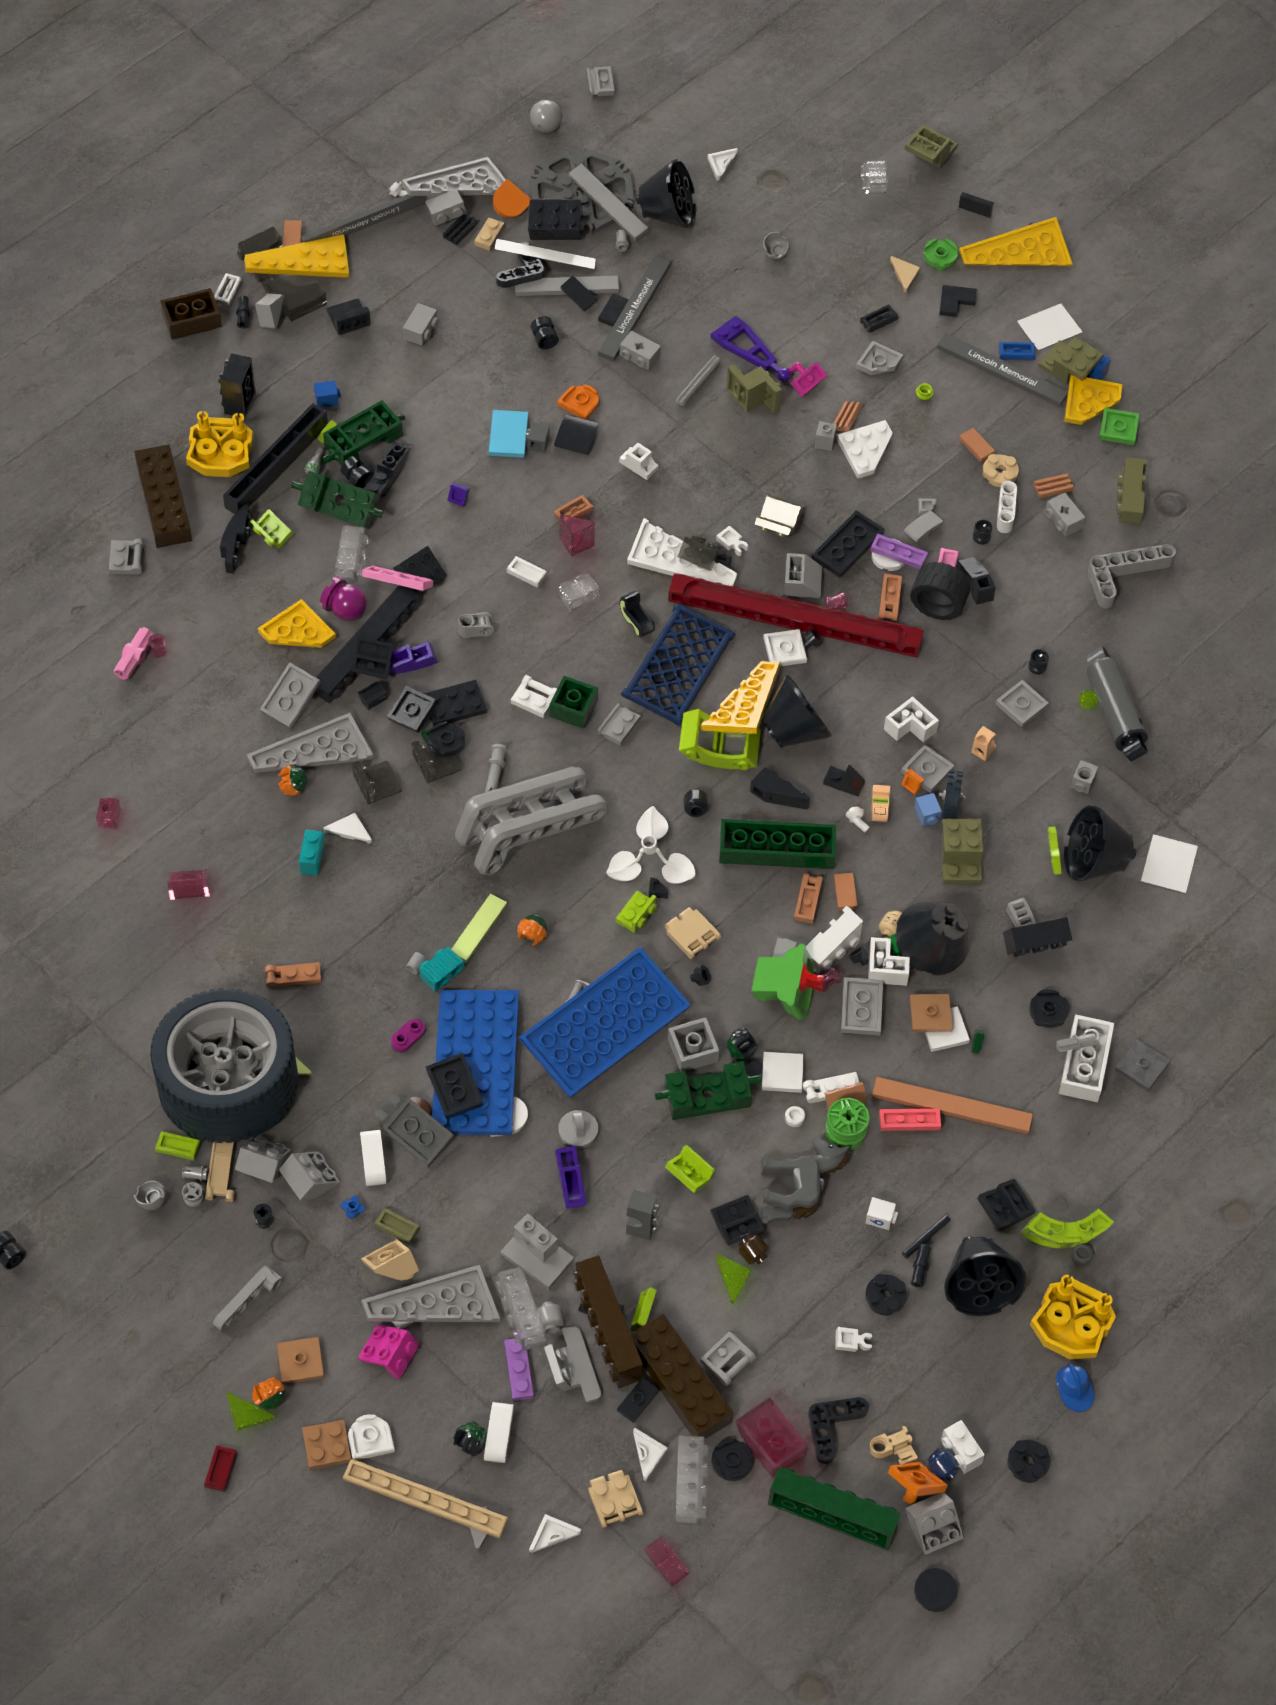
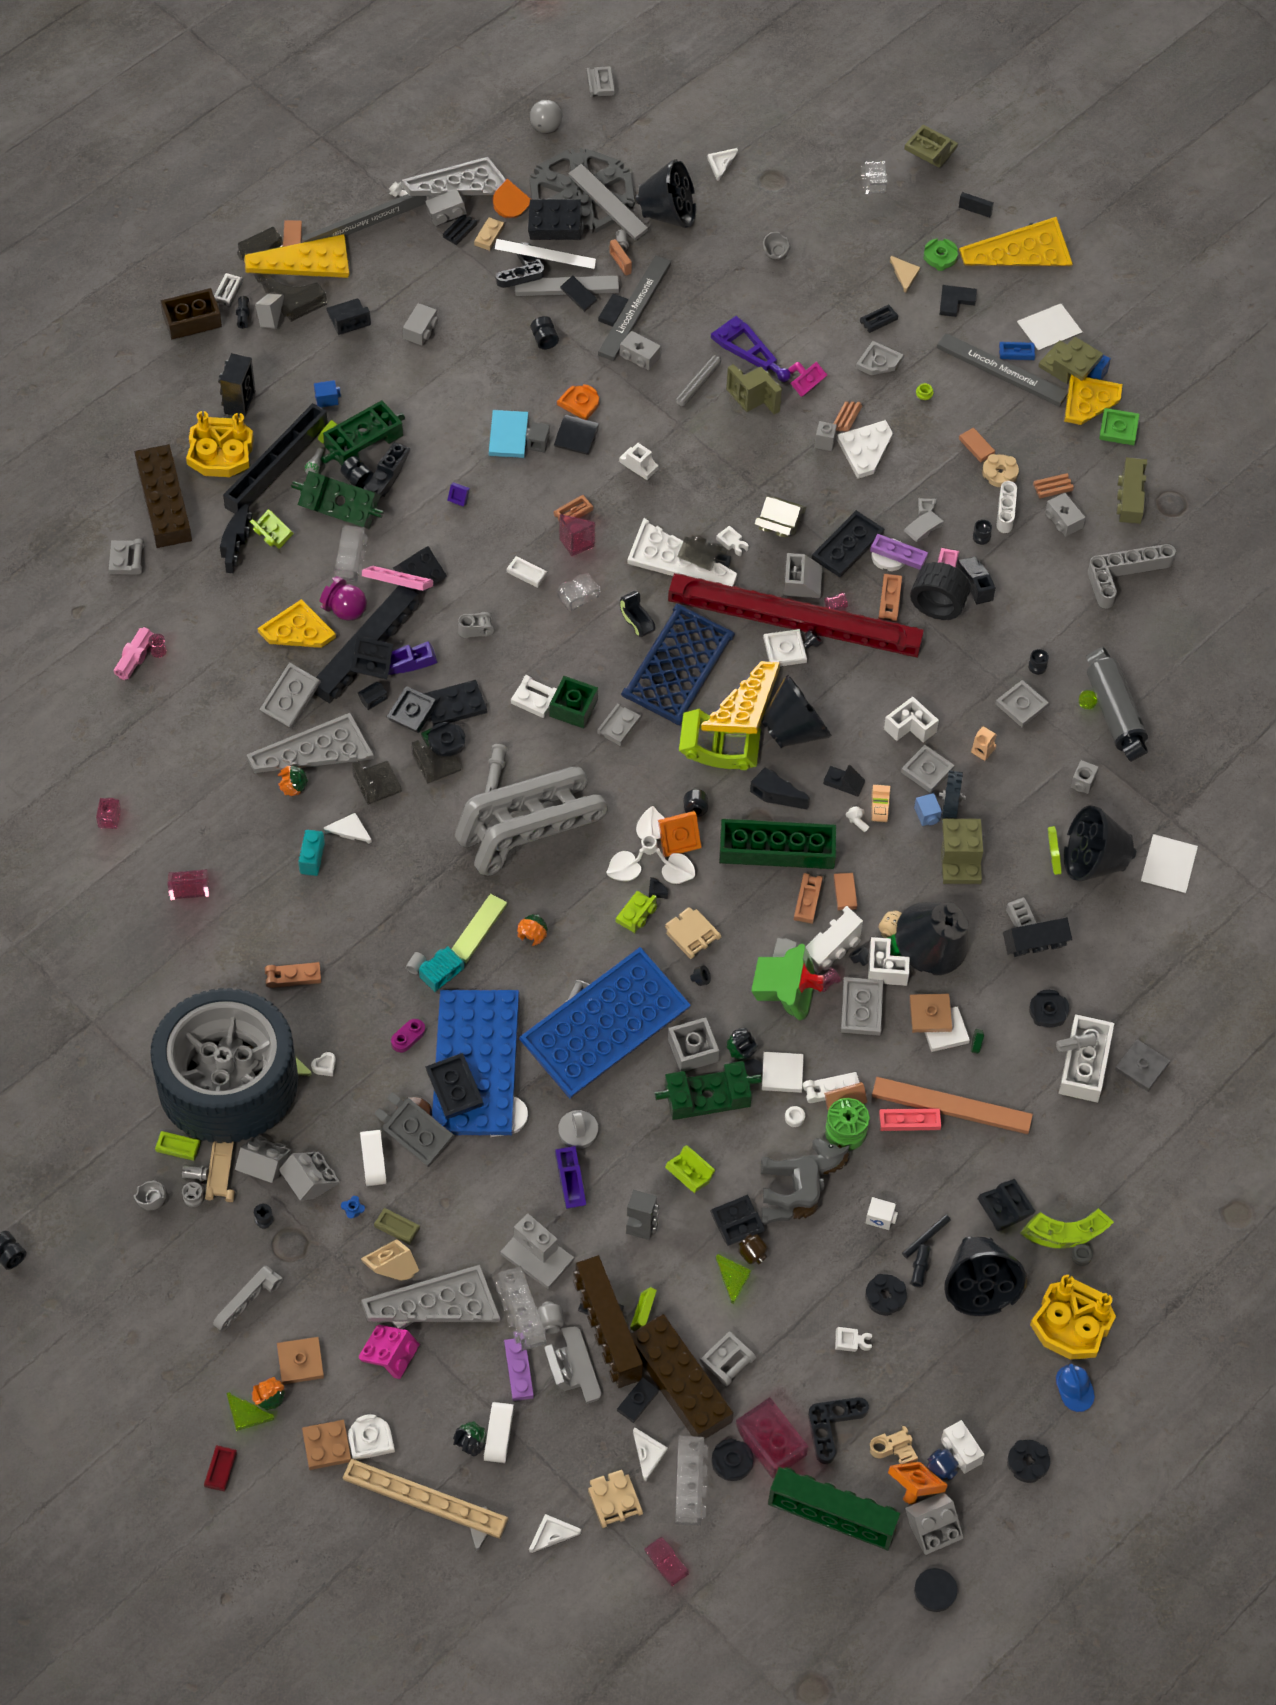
orange tile [901,769,924,795] -> none
none -> white tile [311,1052,336,1076]
none -> nougat tile [610,239,632,276]
none -> orange tile [658,811,701,857]

